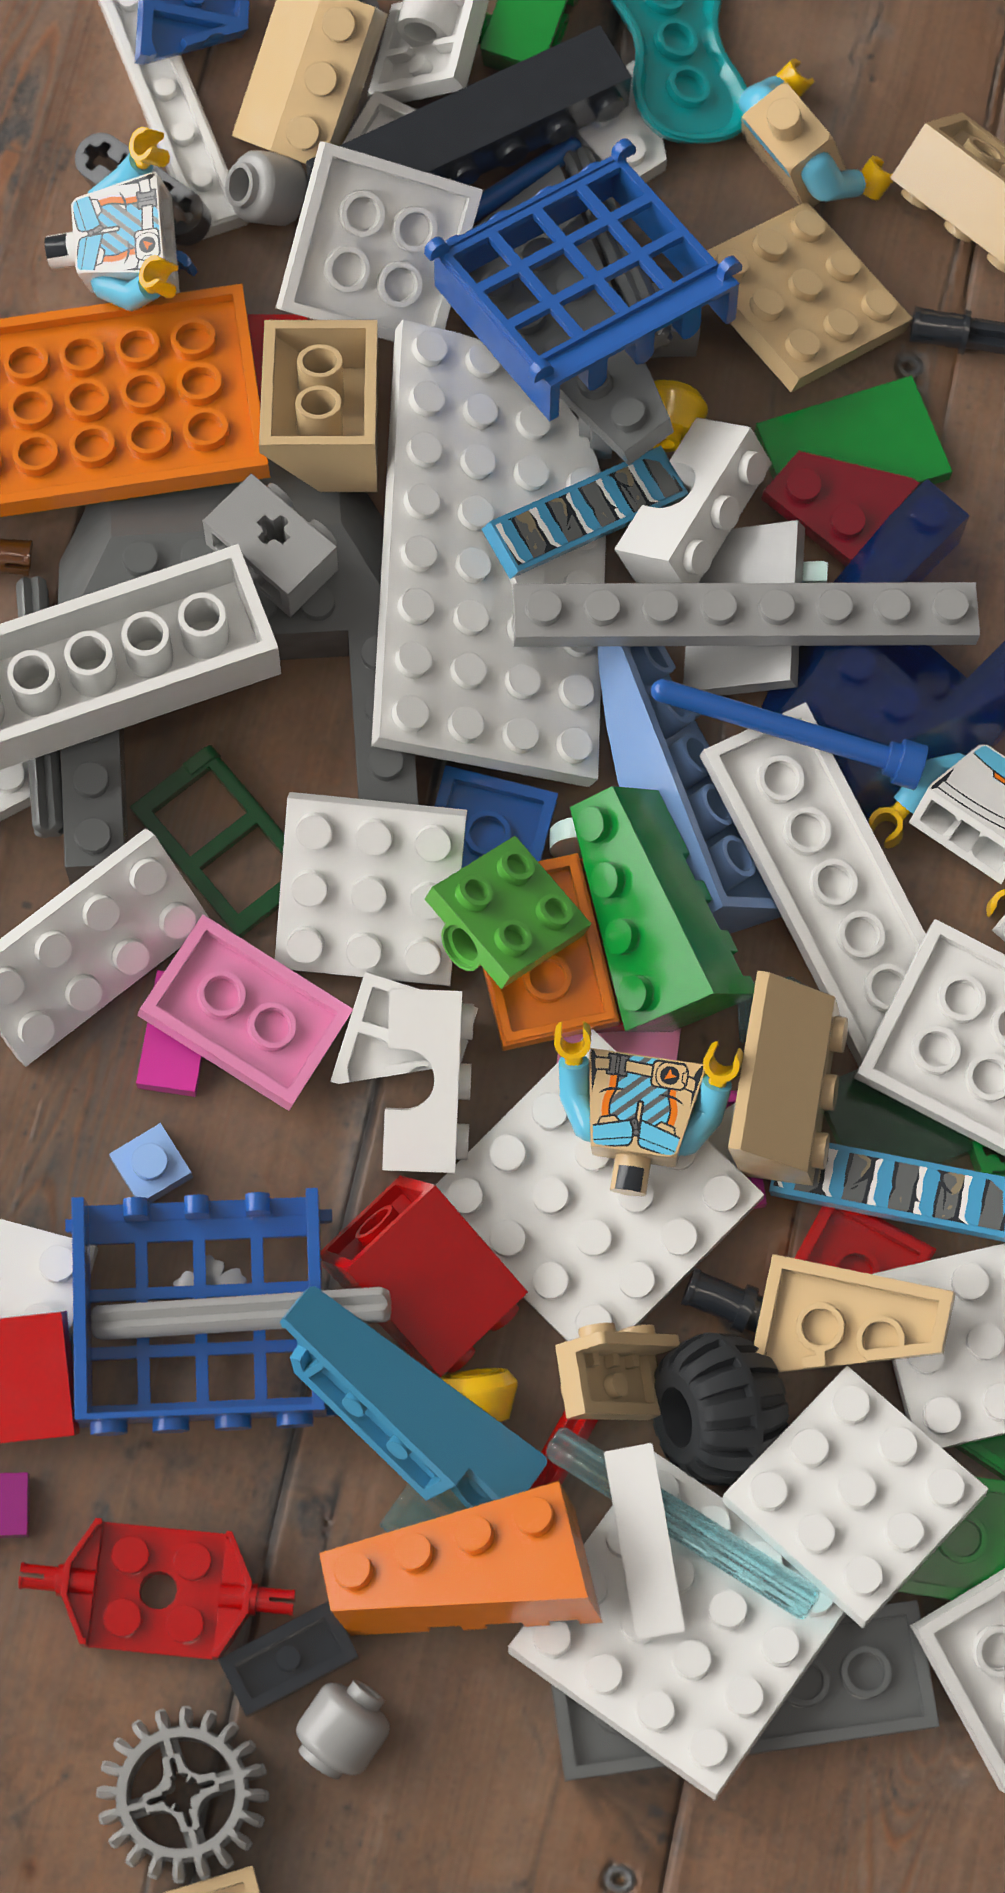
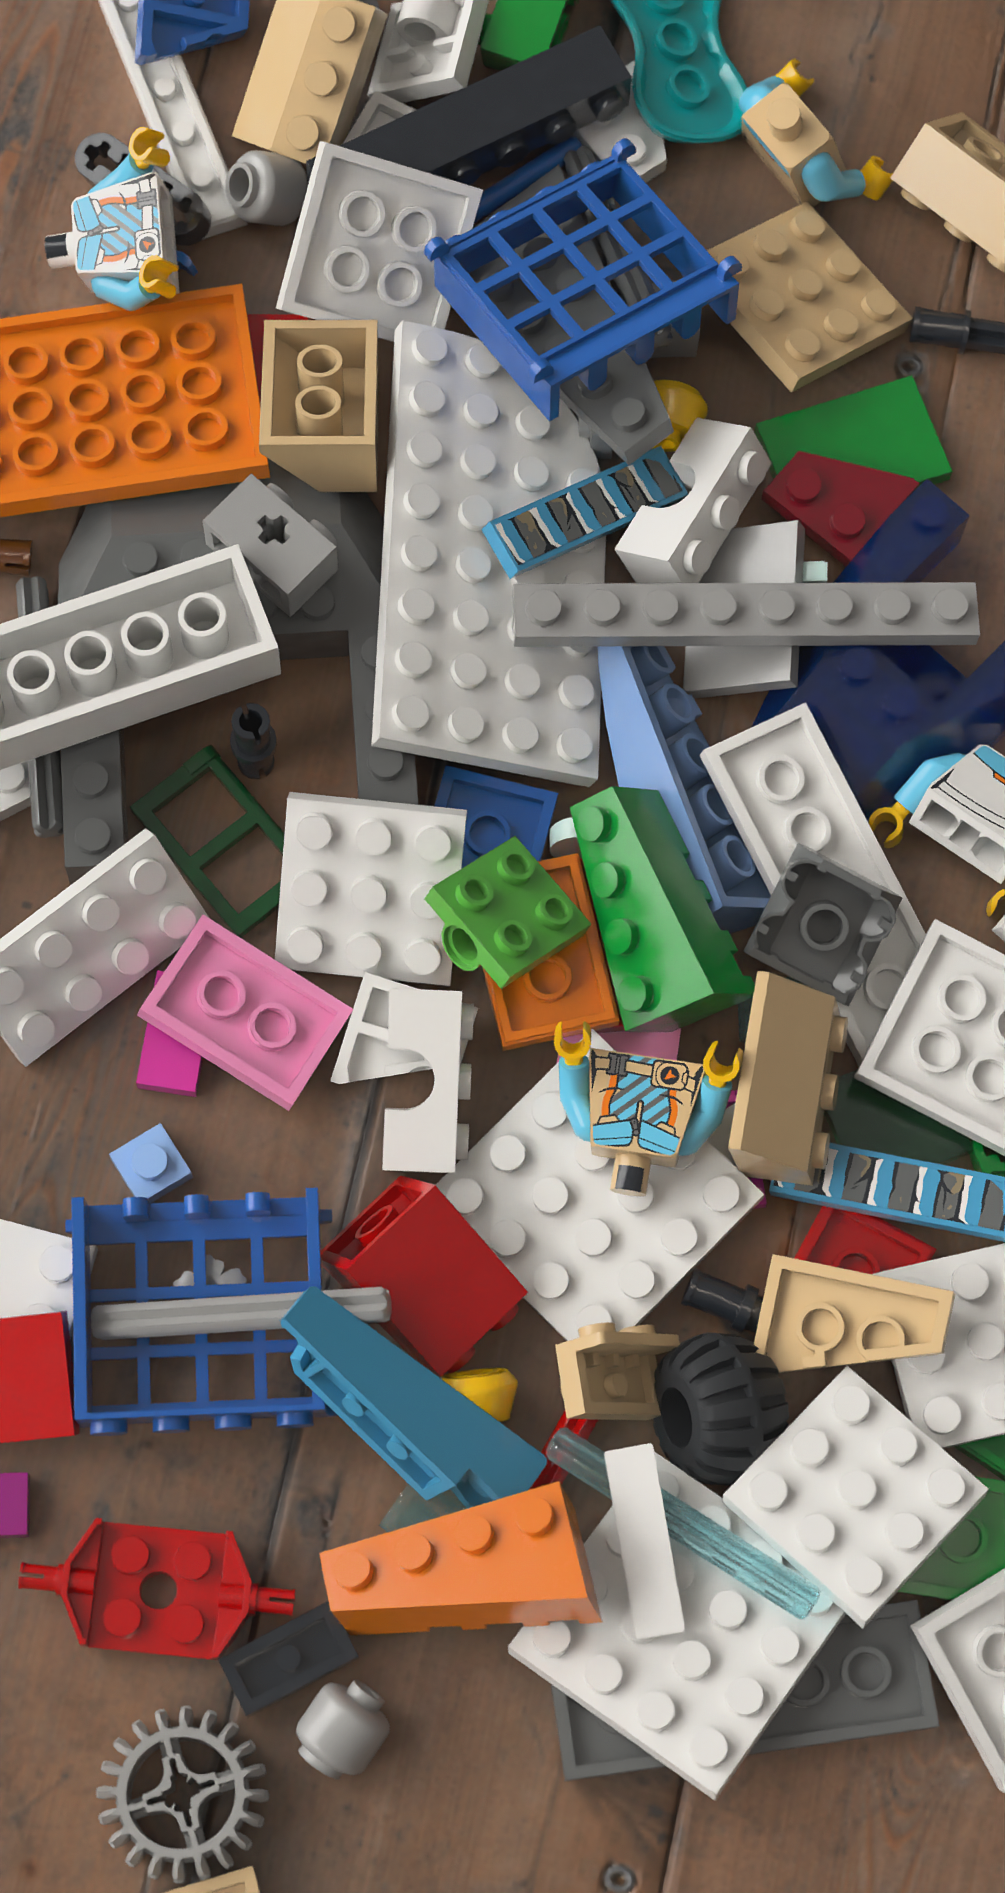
blue piece [651,679,928,790] -> none
none -> black pin [230,703,277,779]
none -> dark grey slope [744,843,903,1006]

